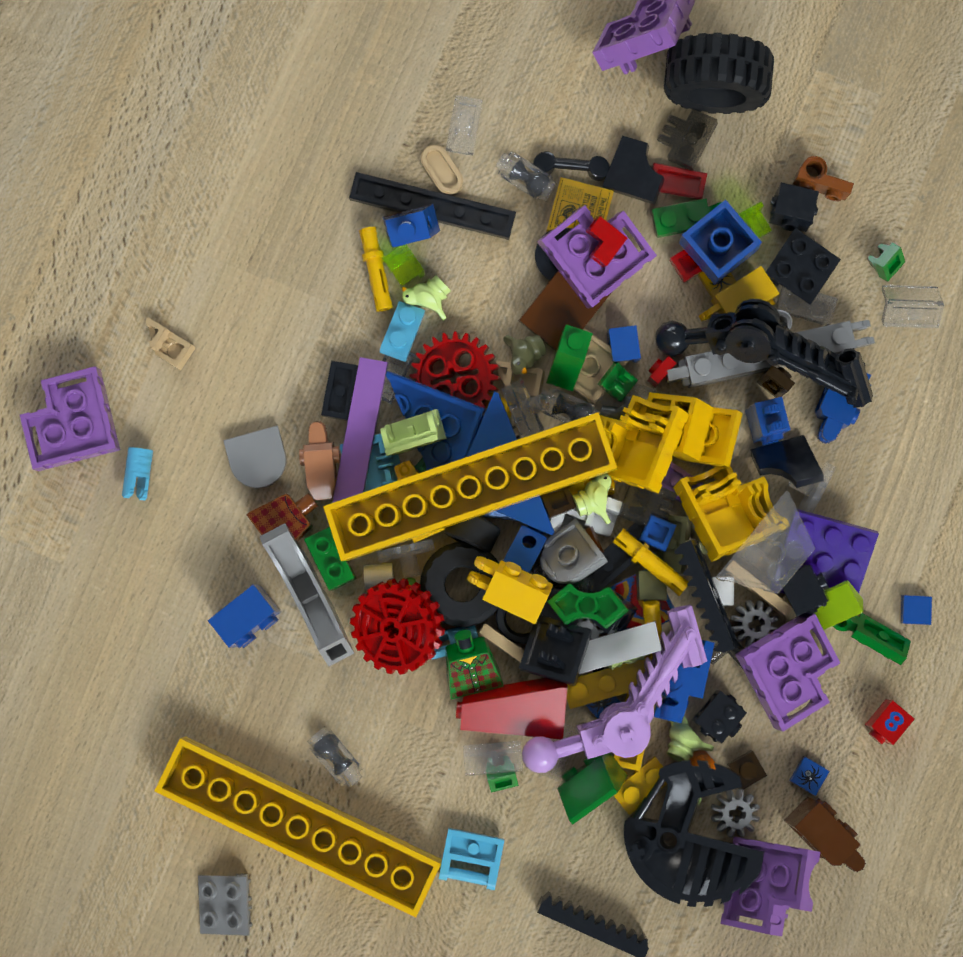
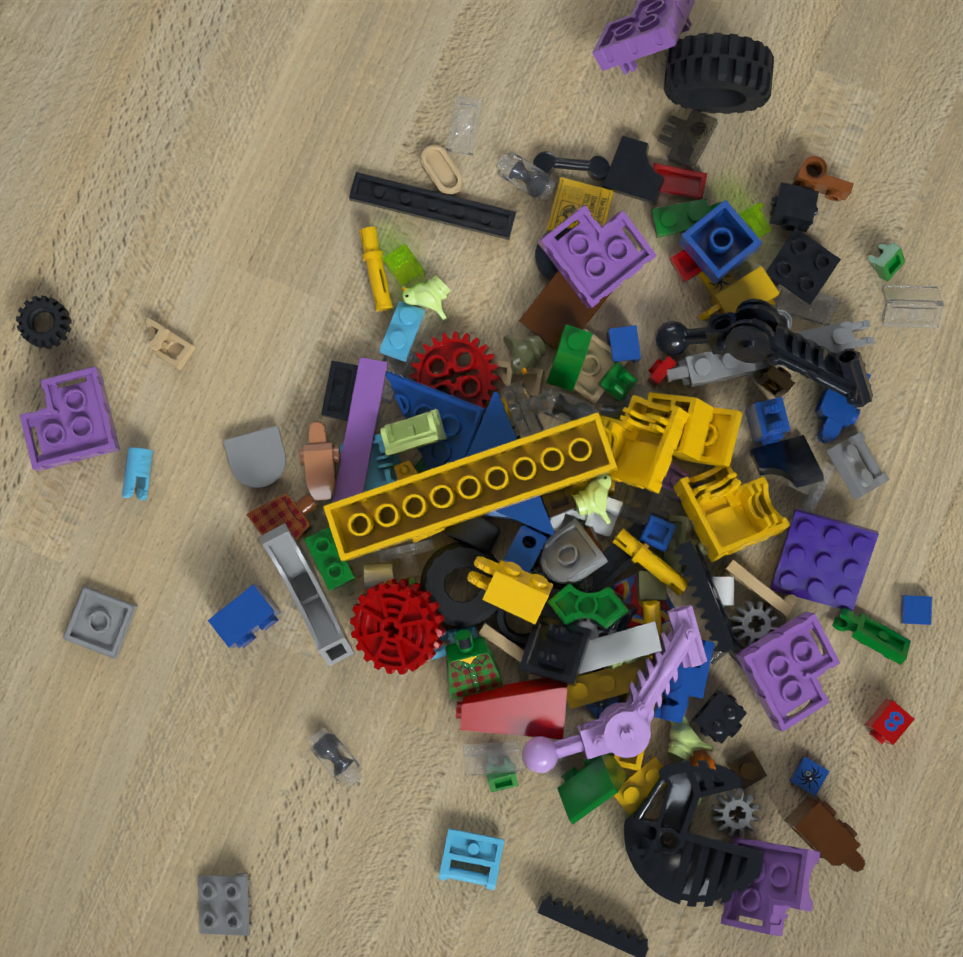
yellow brick [154,736,442,918] -> none
blue torso [382,204,440,248] -> none
red piece [586,216,627,267] -> none
clear wing [716,491,815,594] -> none
black head [779,565,830,616] -> none
lime slope [811,580,863,634] -> none
none -> black tyre [16,295,72,349]
none -> light grey tile [63,586,138,659]
none -> light grey plate [827,431,890,500]

